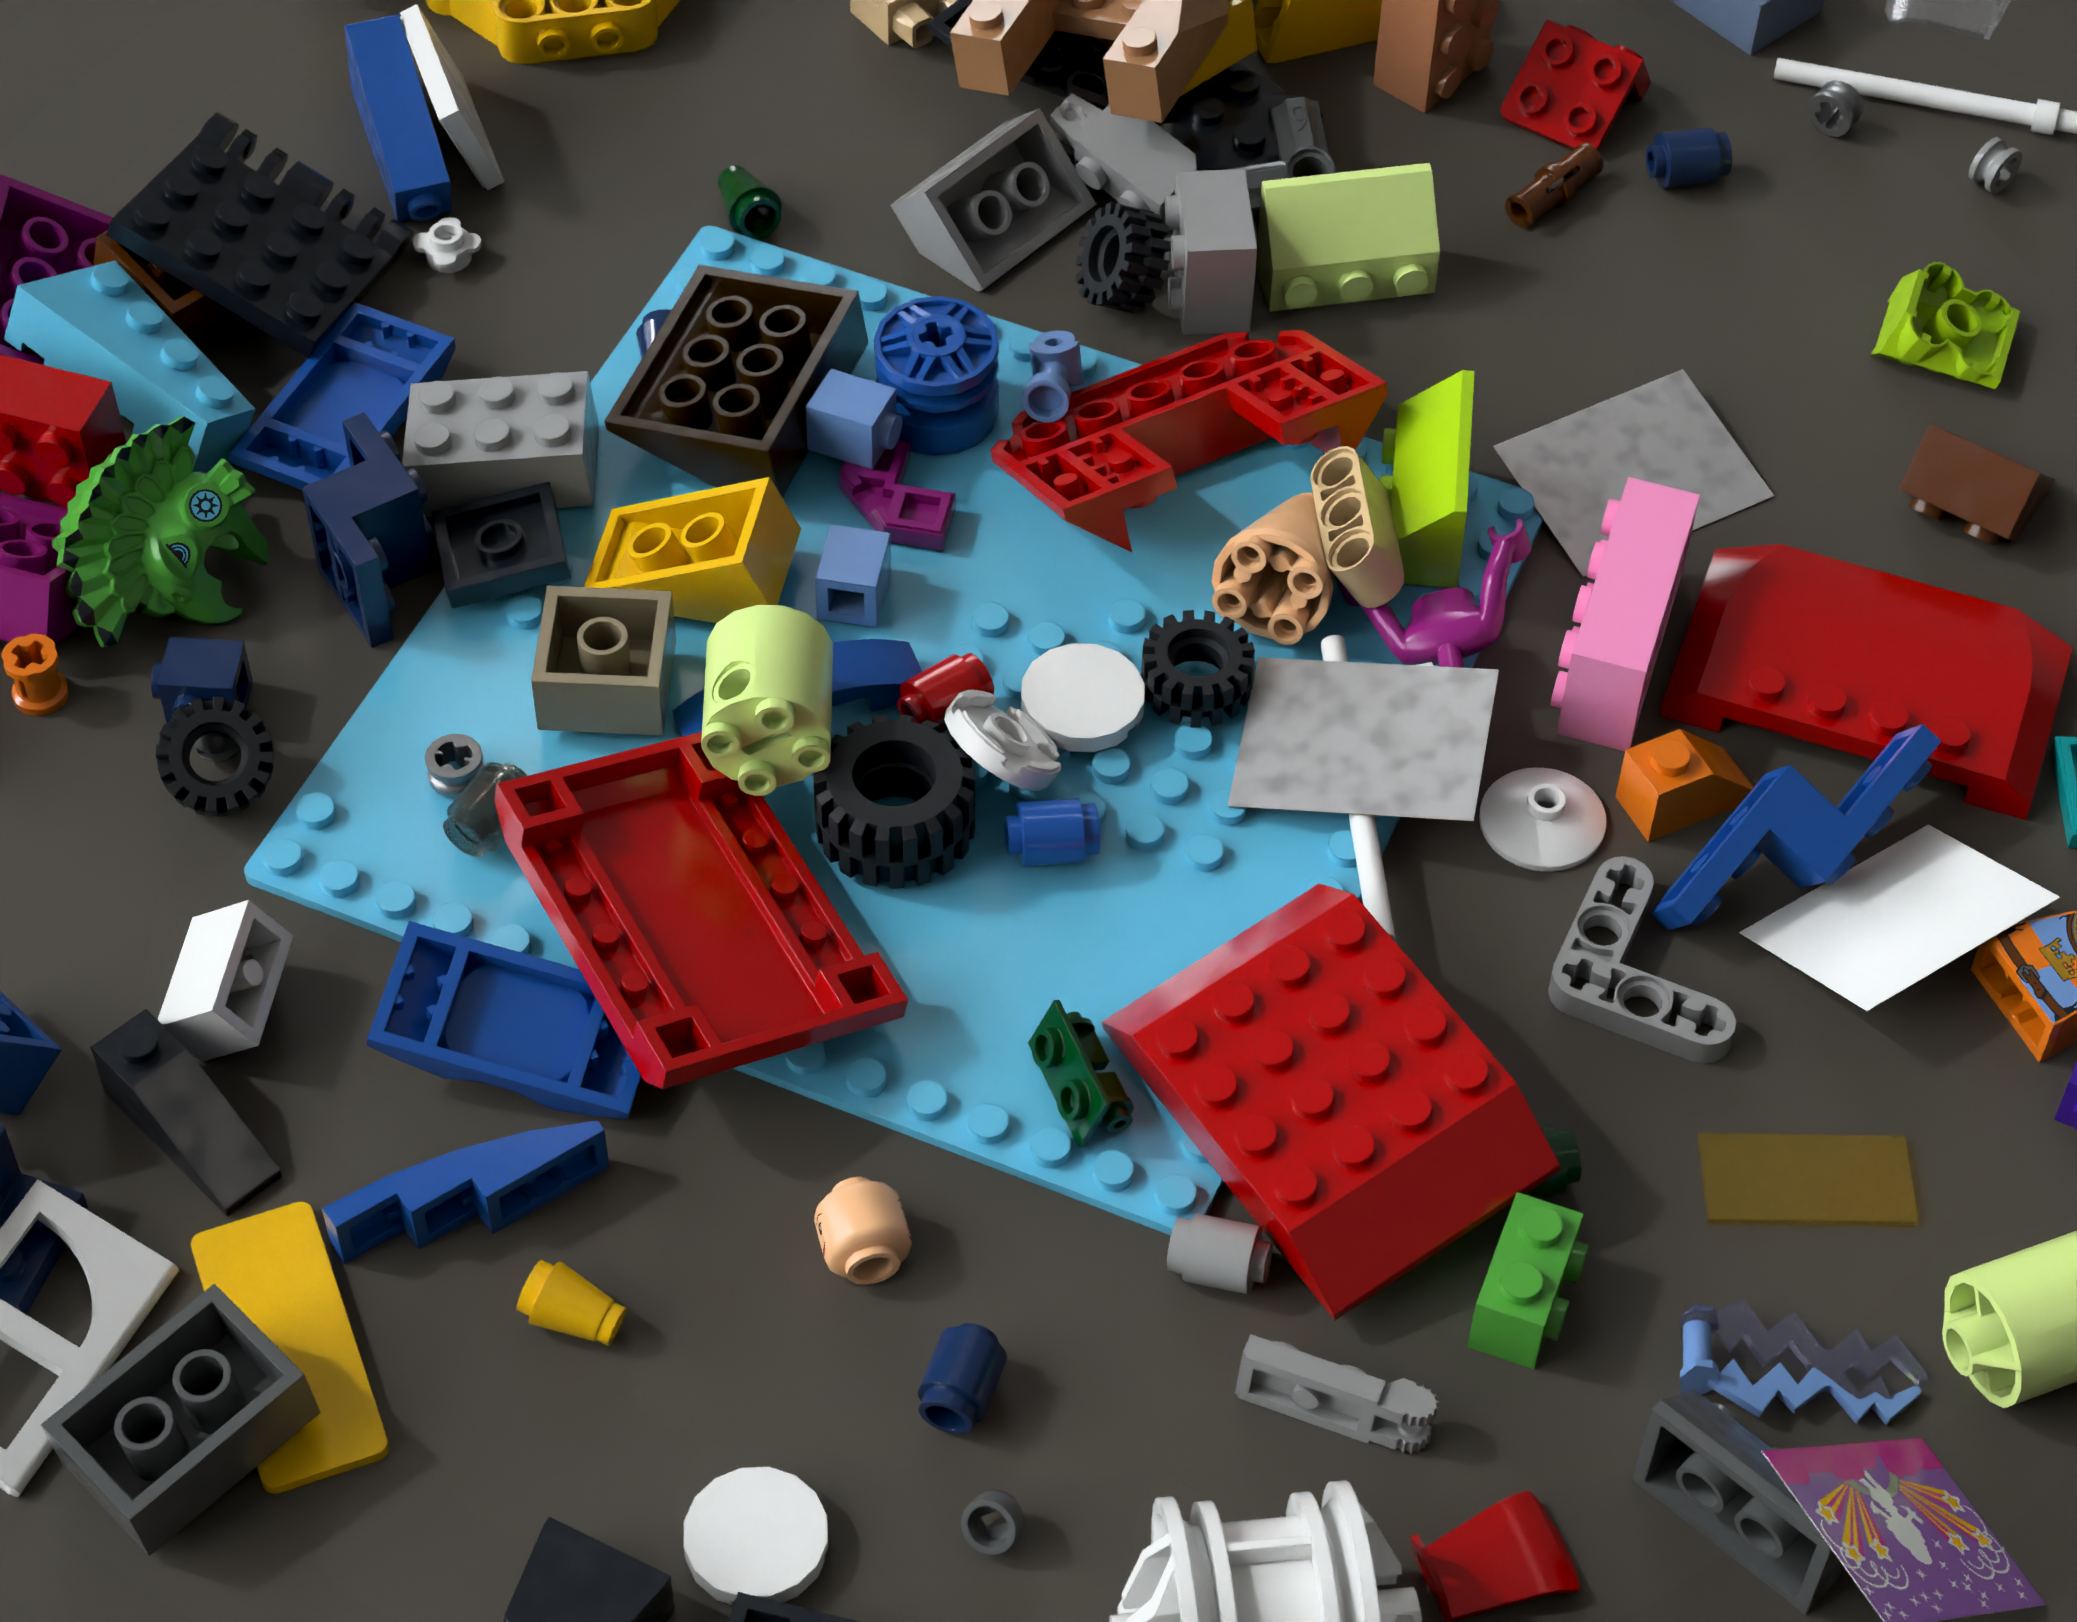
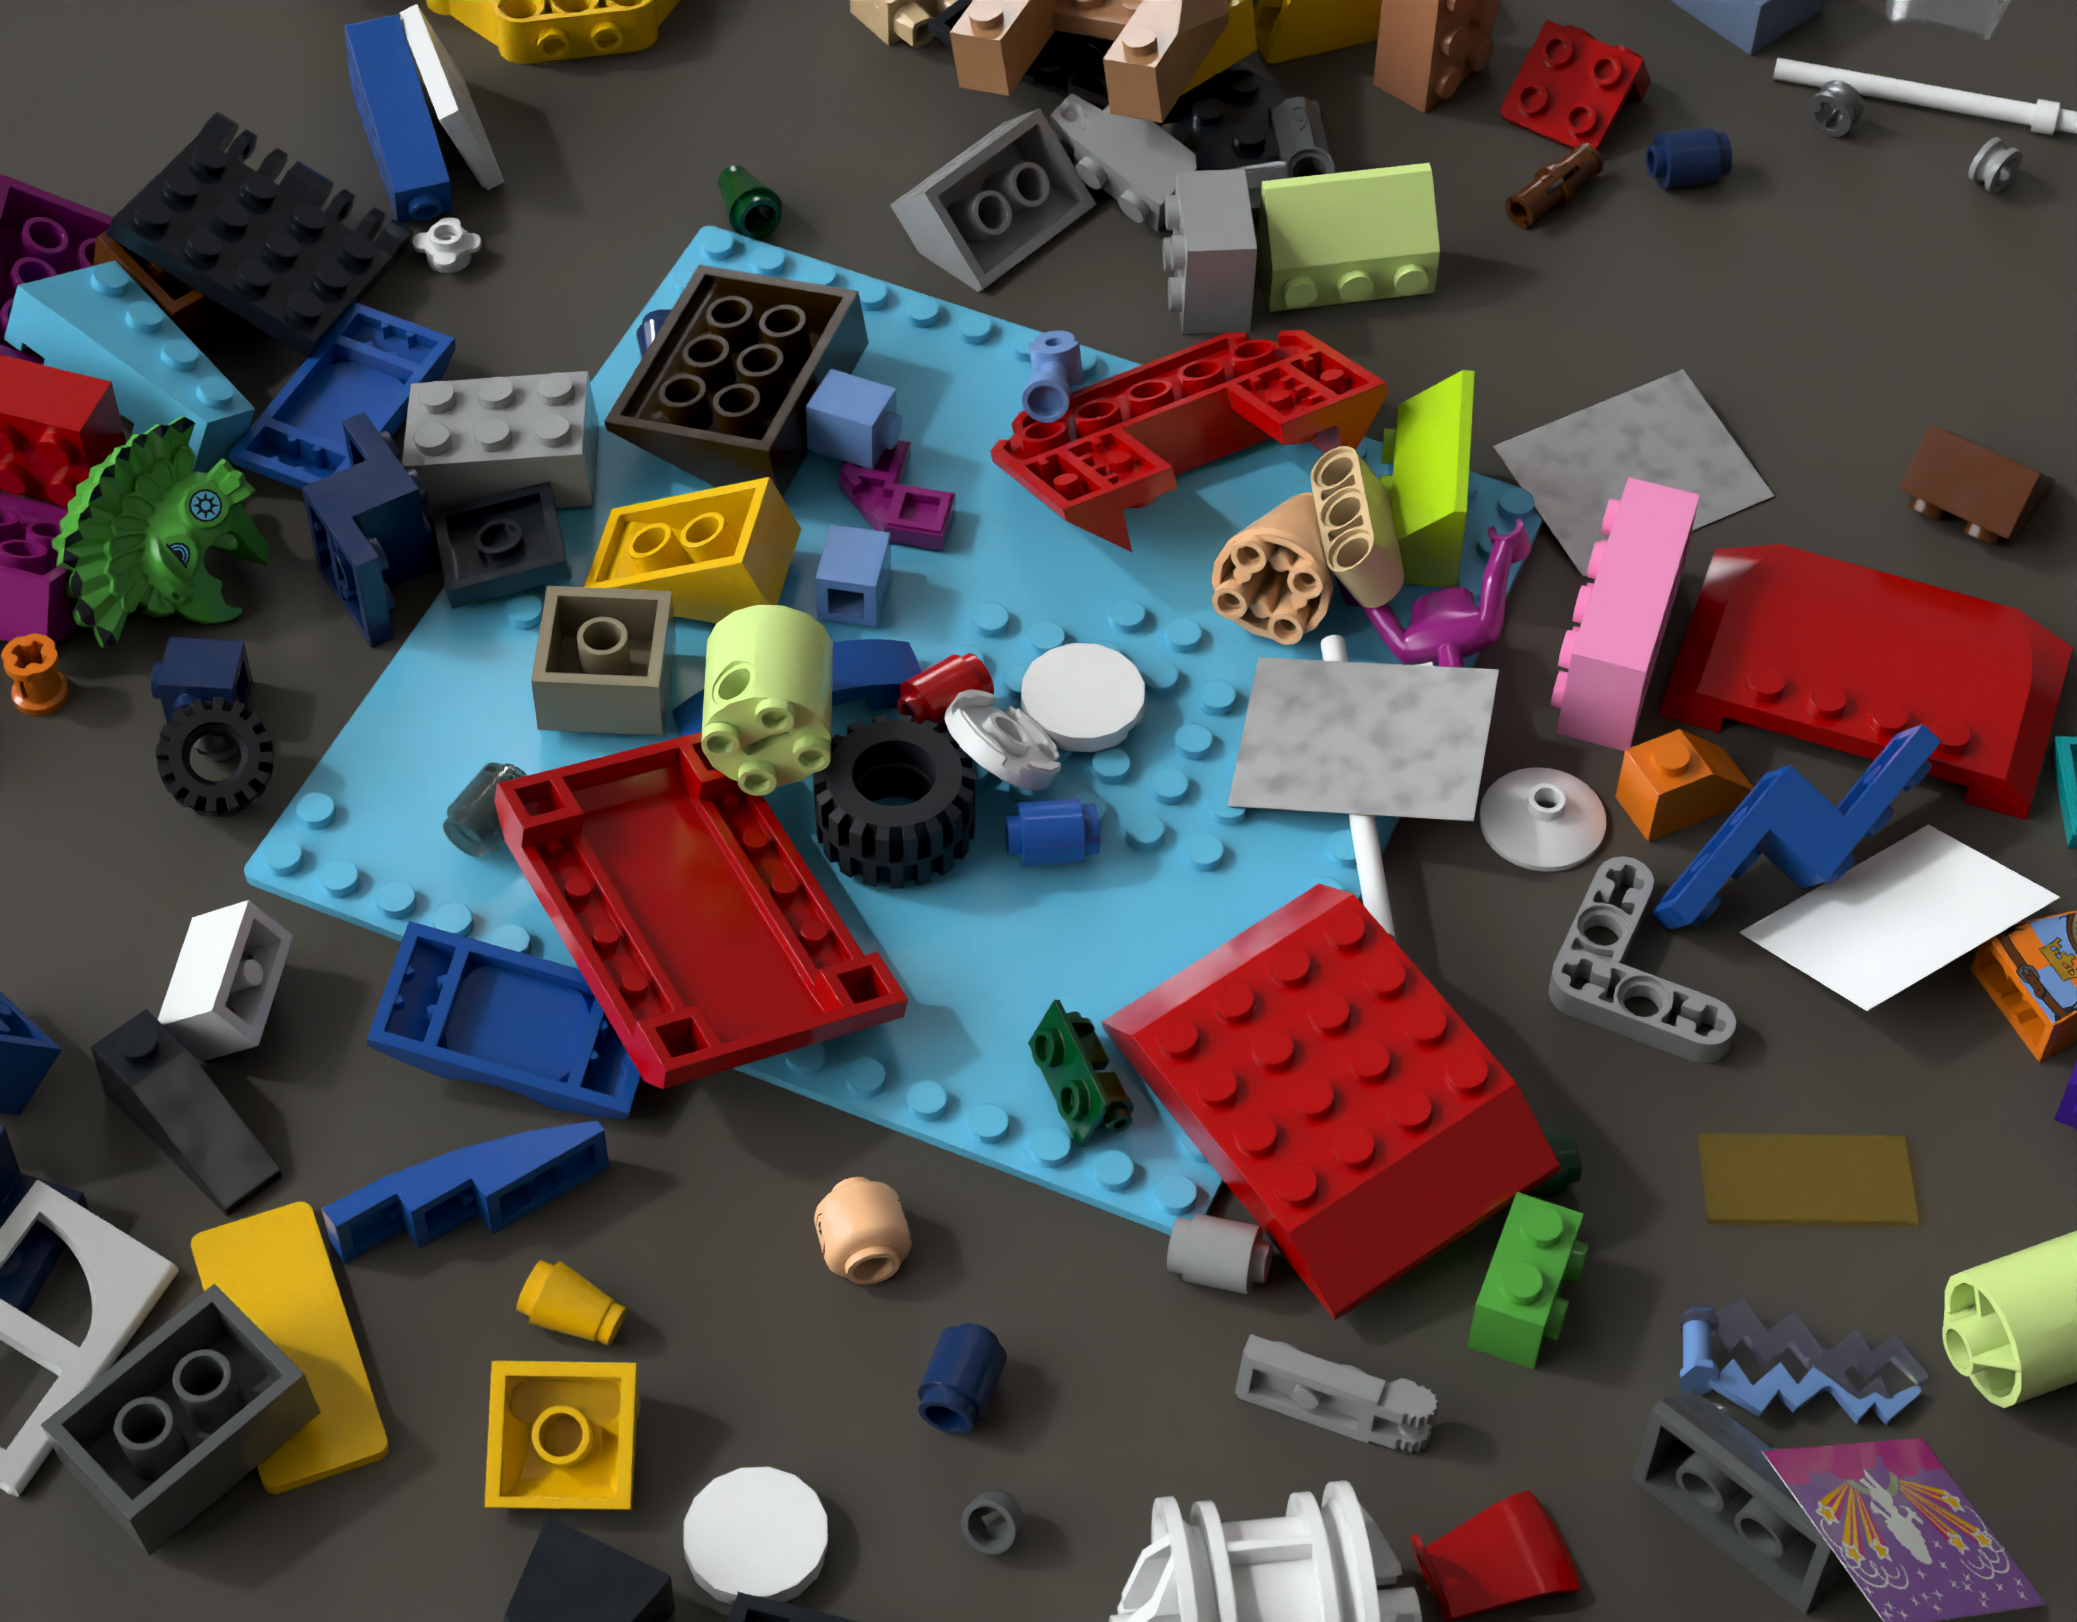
flat silver bush [425,734,485,798] -> none
blue wheel [874,296,999,456] -> none
black tyre [1076,203,1171,313] -> none
black tyre [1141,610,1255,728] -> none
lime slope [1870,262,2021,389] -> none
none -> yellow slope [485,1361,641,1510]

